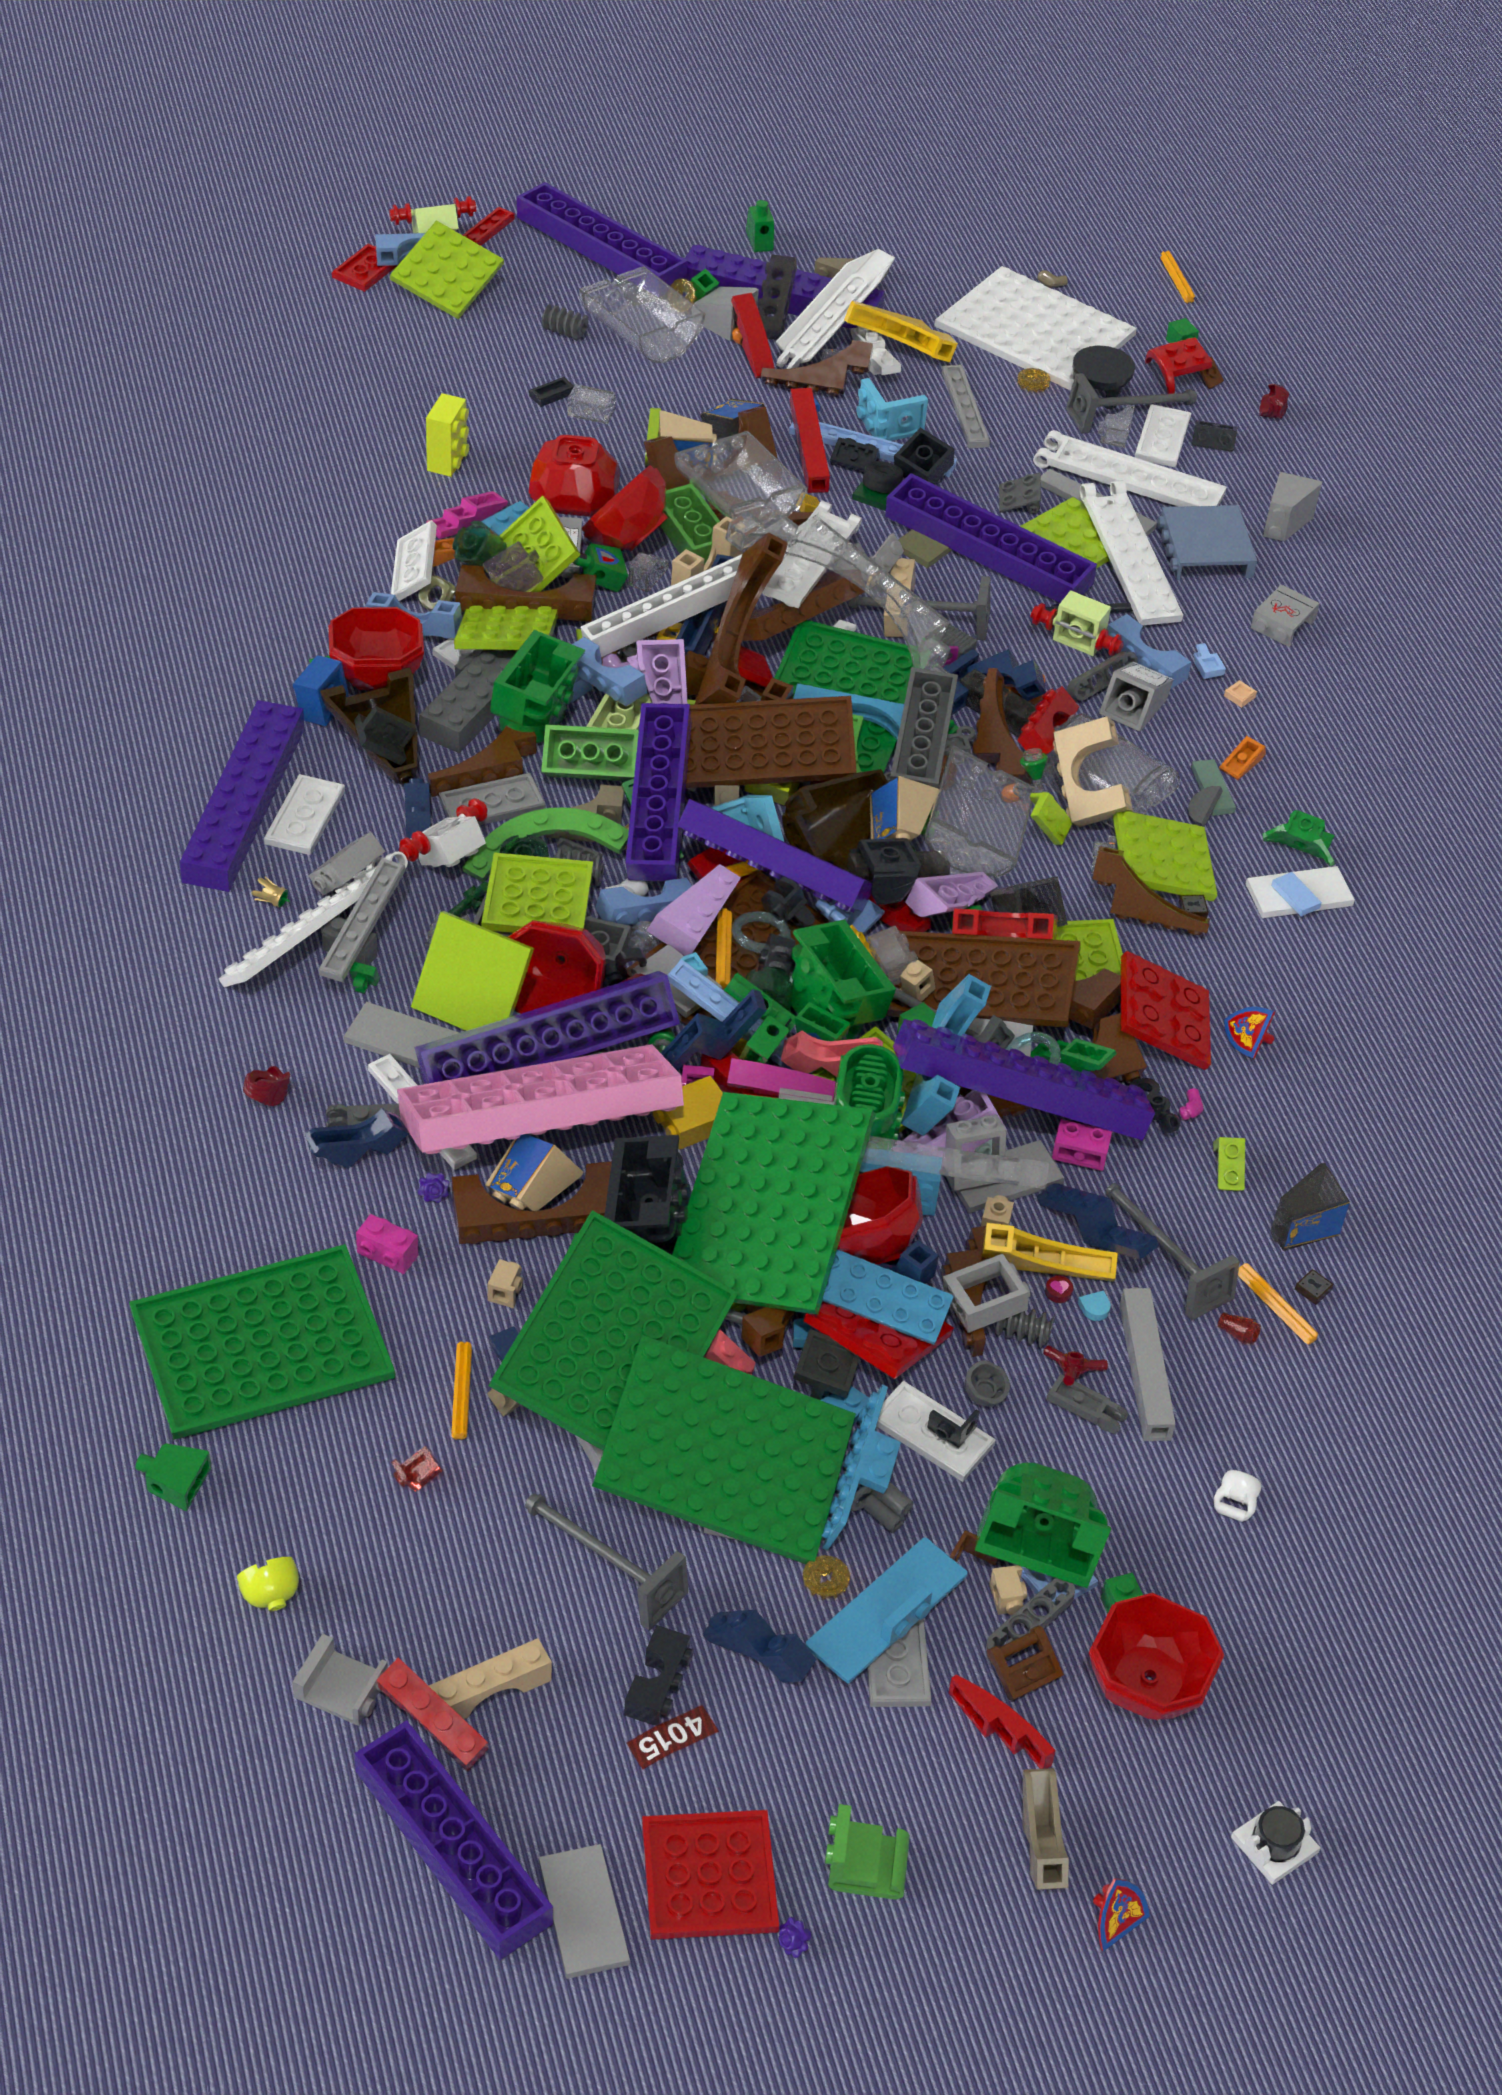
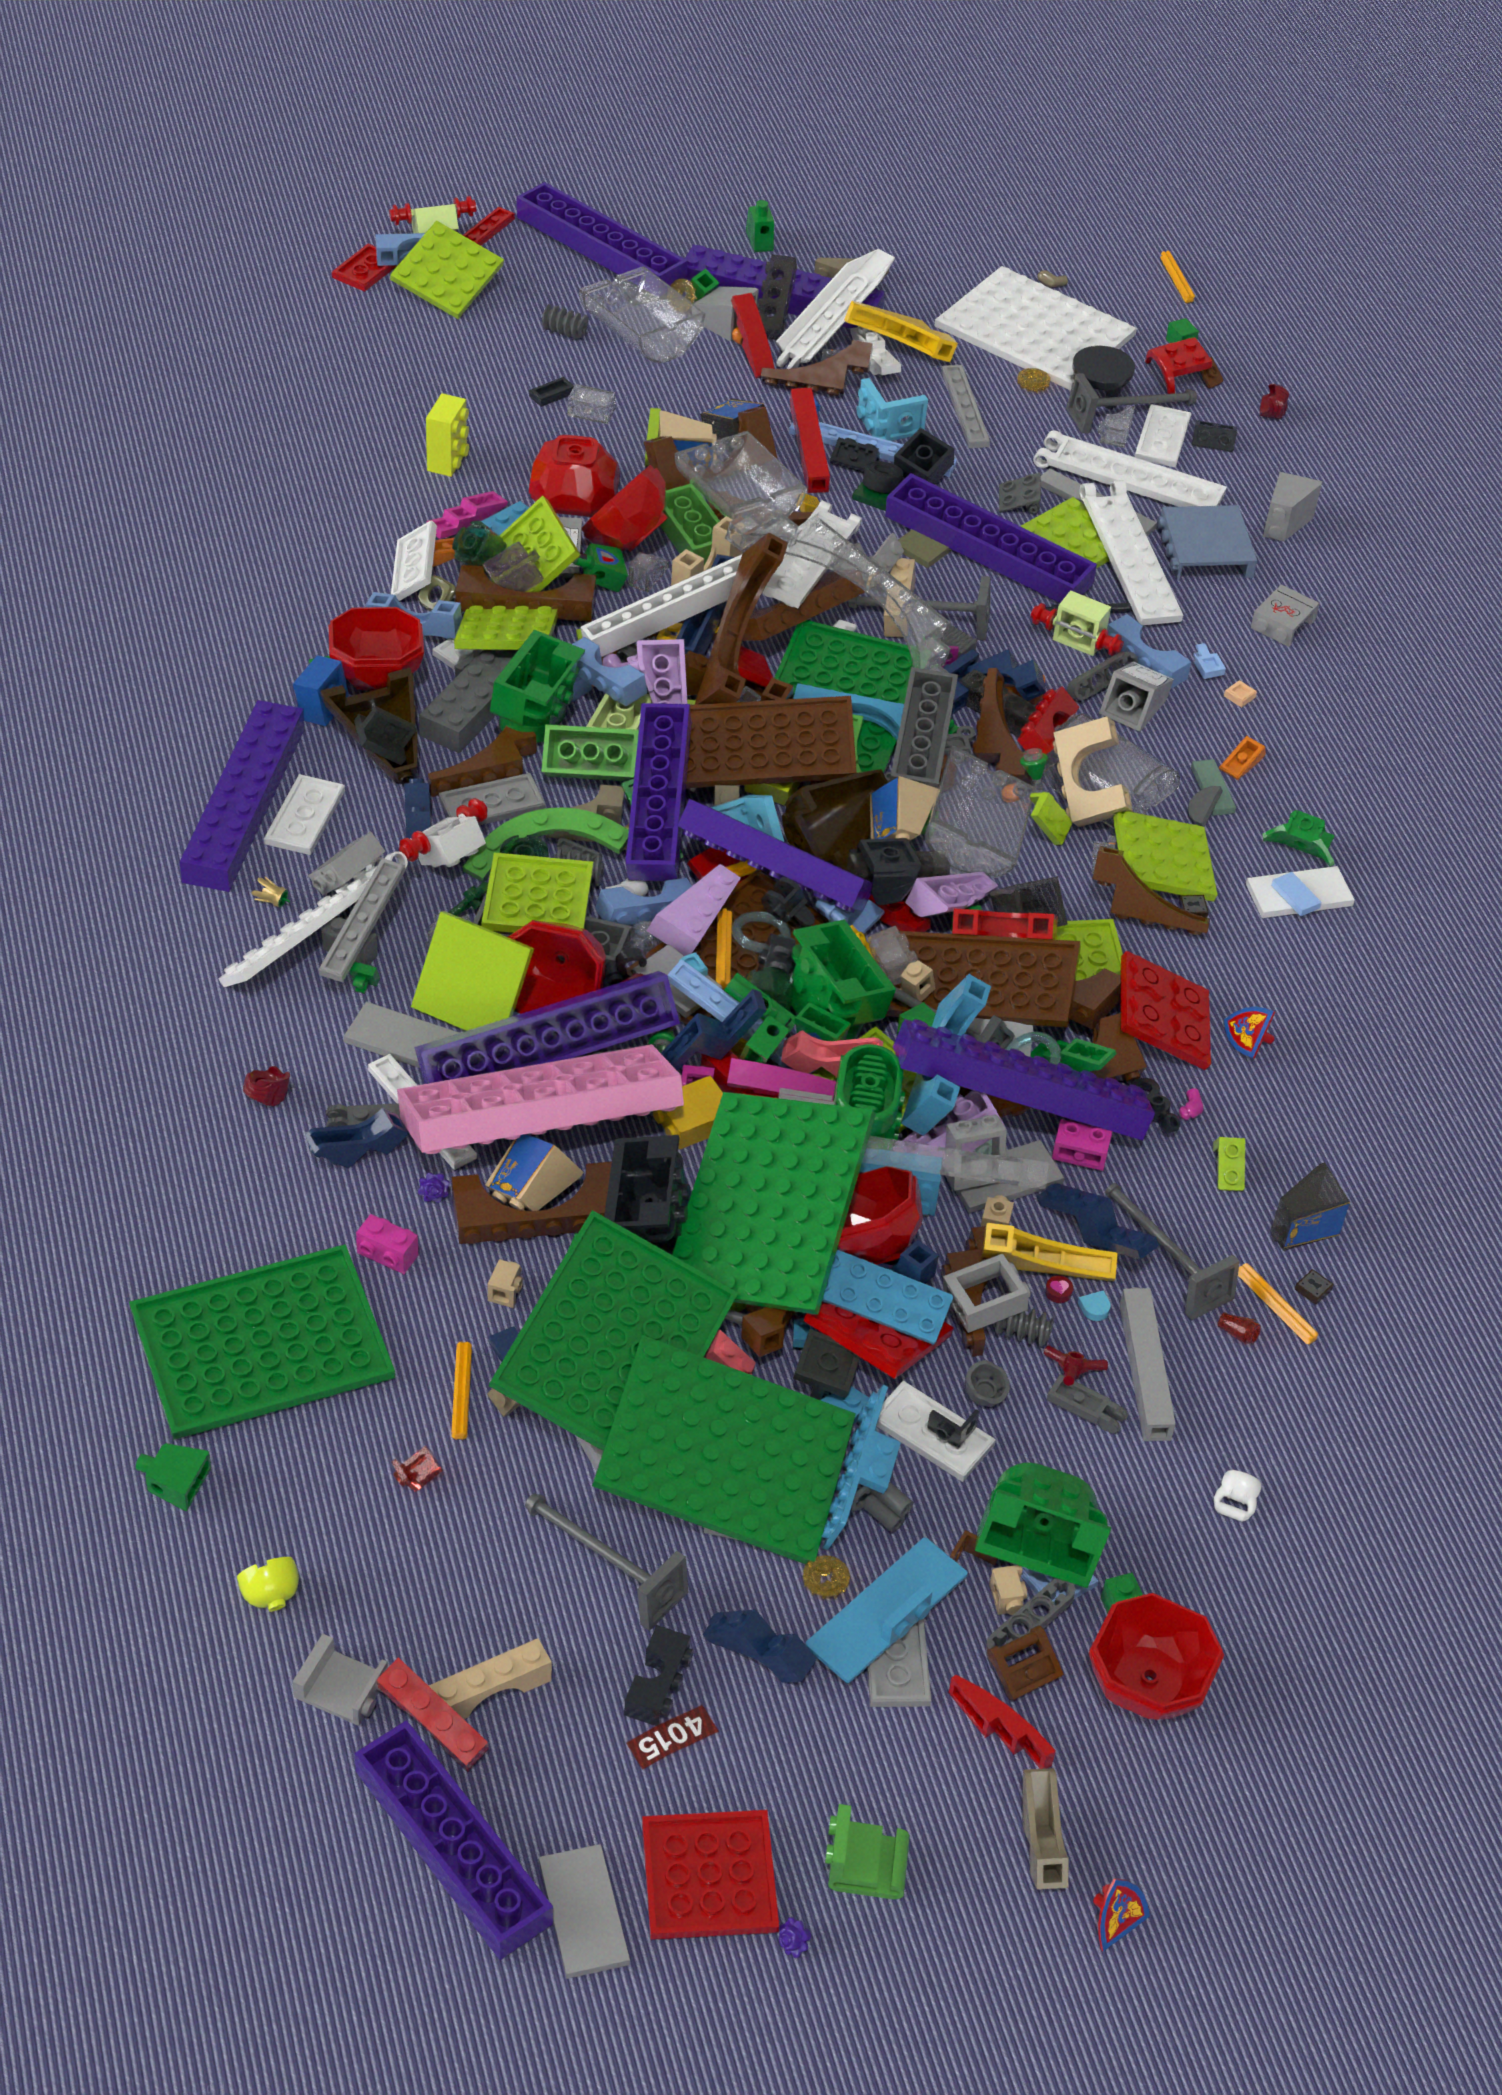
piece [1231,1801,1320,1885] -> none

